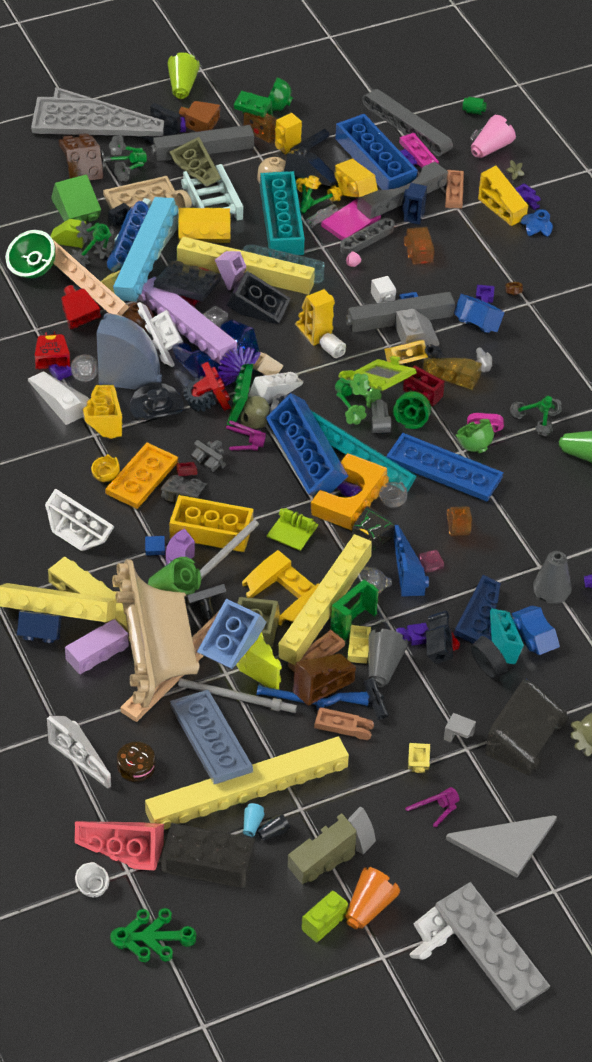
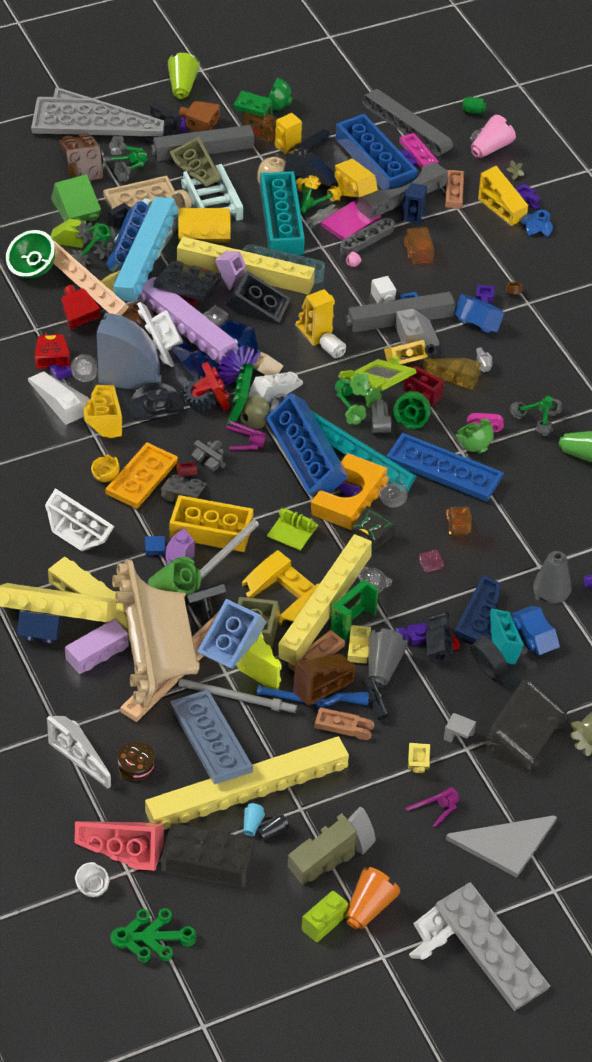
blue wedge [394,525,429,596] -> none

